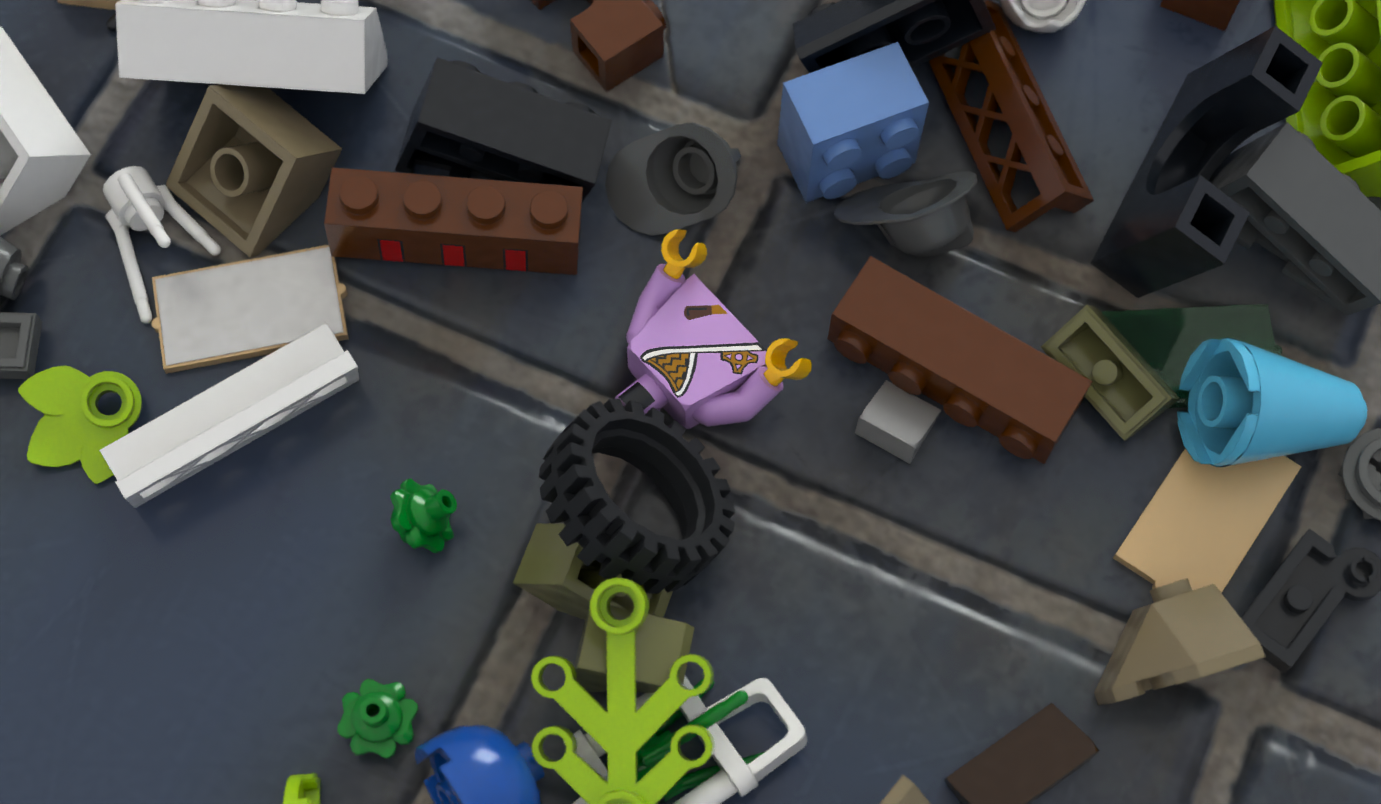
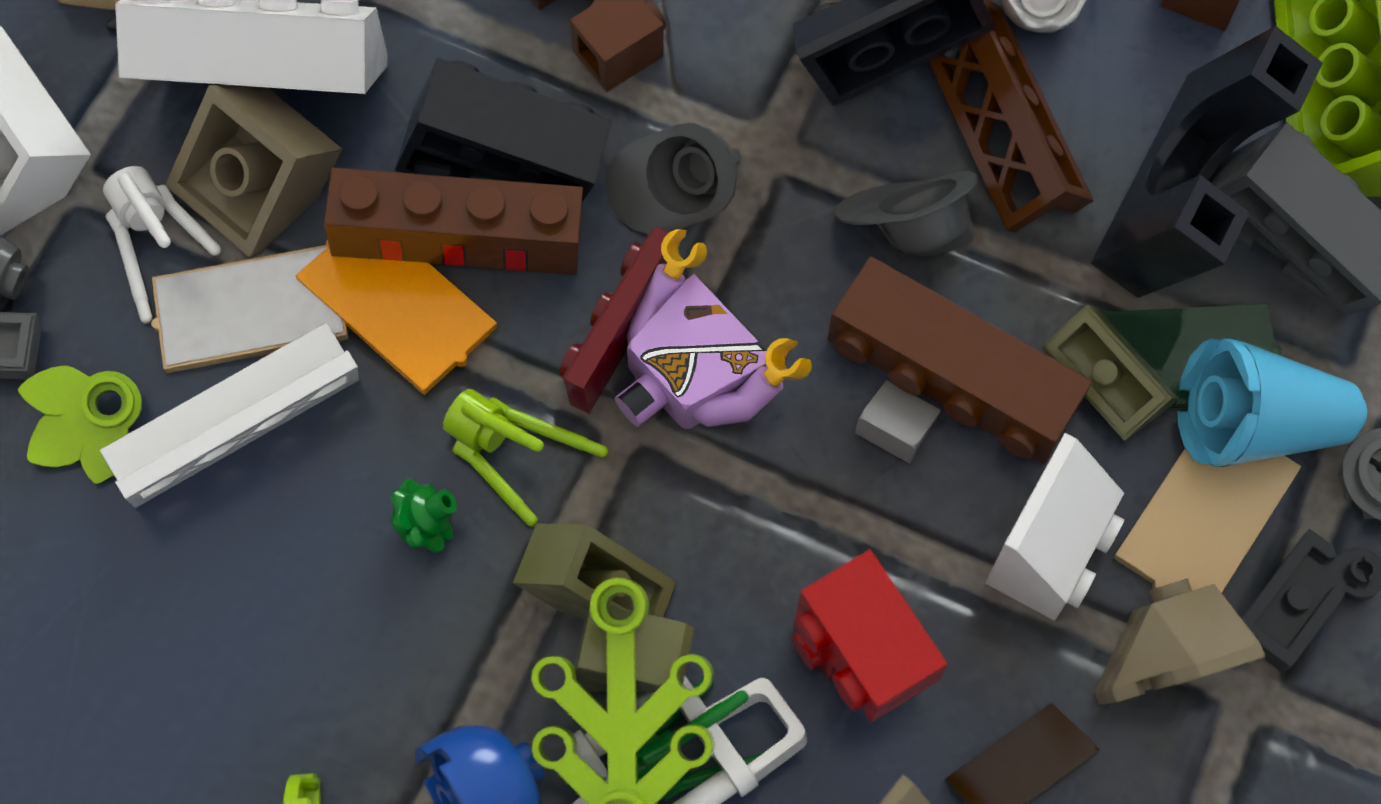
green plant [337,679,419,759] -> none
black tyre [539,399,735,594] -> none
medium blue brick [777,42,929,203] -> none
none -> light orange piece [295,240,498,396]
none -> lime plant [443,389,609,527]
none -> dark red tile [559,226,669,414]
none -> red brick [791,549,948,723]
none -> white slope [985,433,1125,621]

